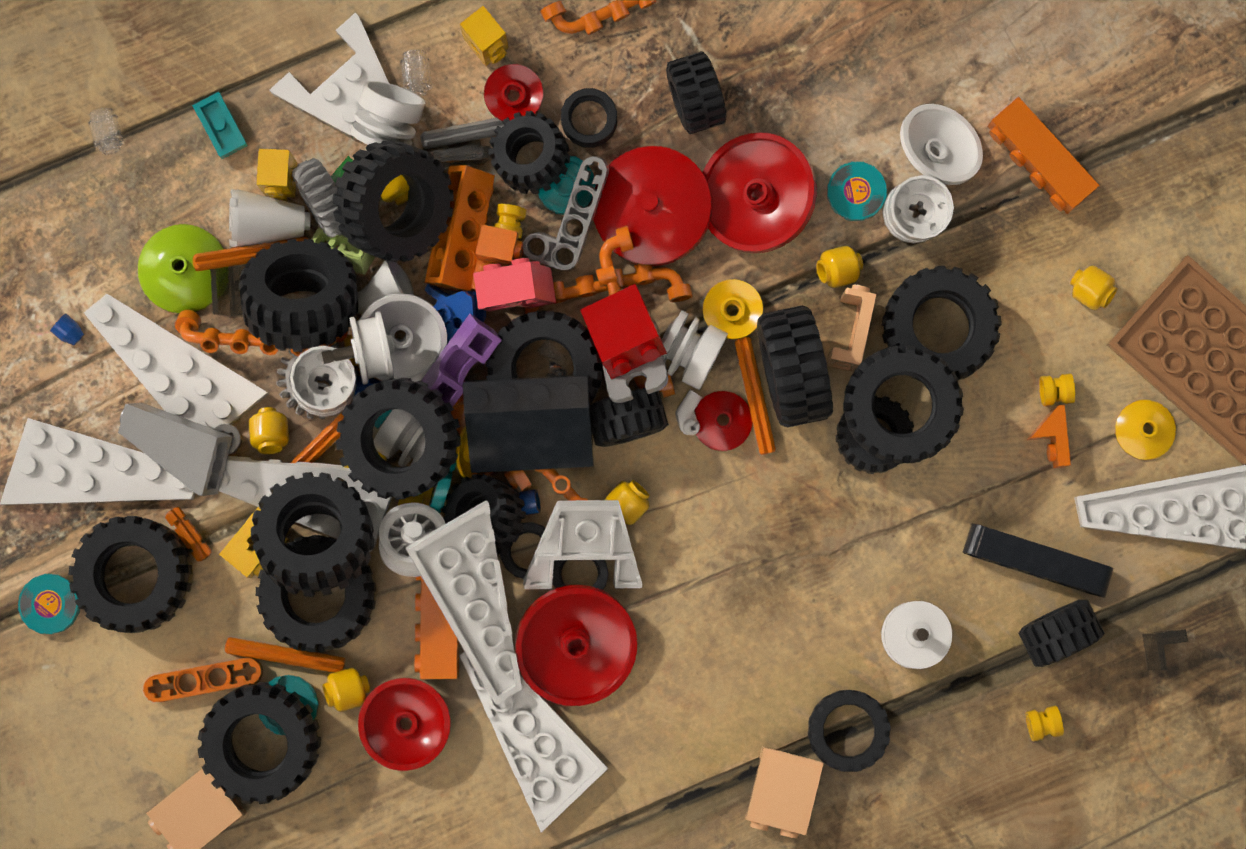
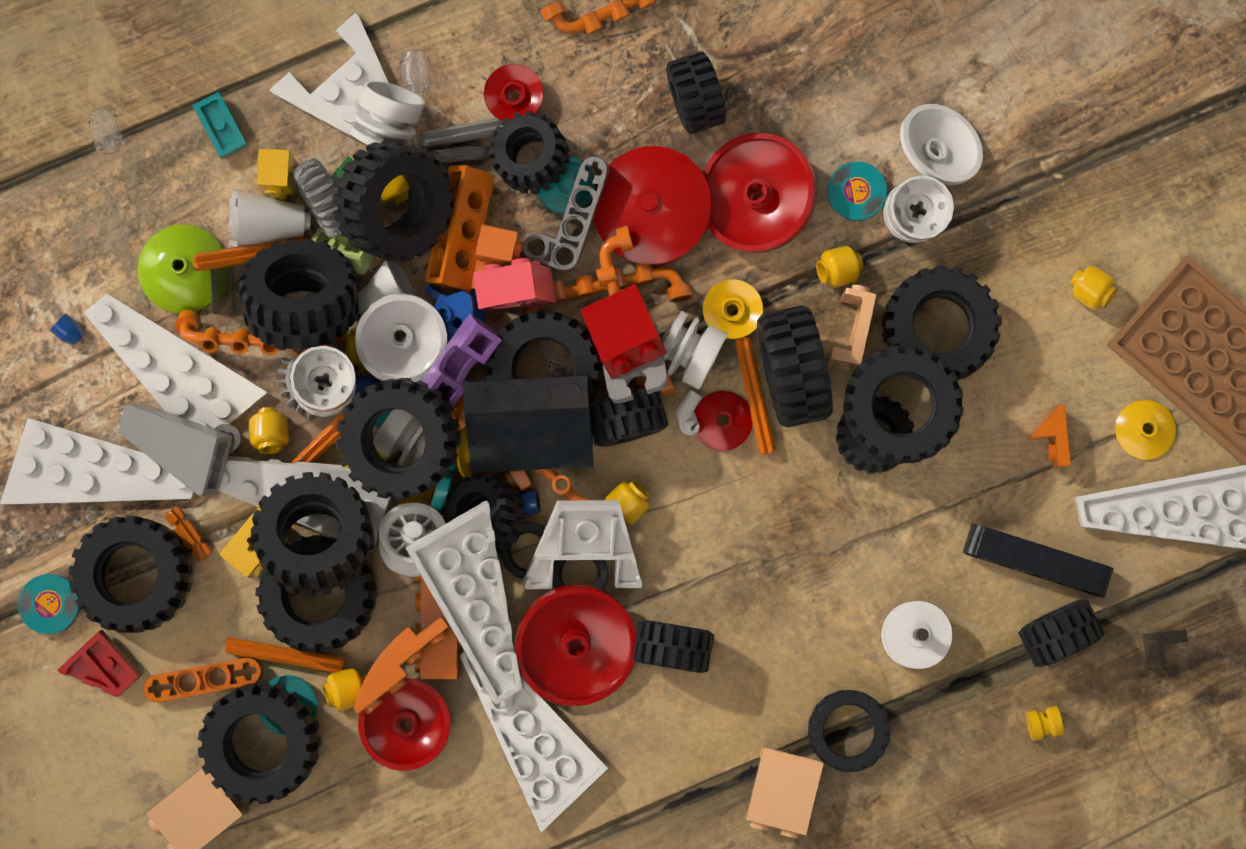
white wheel [321,311,395,384] -> none
yellow brick [460,6,509,66] -> none
yellow wheel [493,204,527,240] -> none
black tyre [561,88,617,148] -> none
orange brick [987,97,1100,214] -> none
yellow wheel [1039,373,1075,406] -> none
none -> red wing [57,630,142,697]
none -> orange slope [354,617,450,714]
none -> black tyre [632,620,714,673]

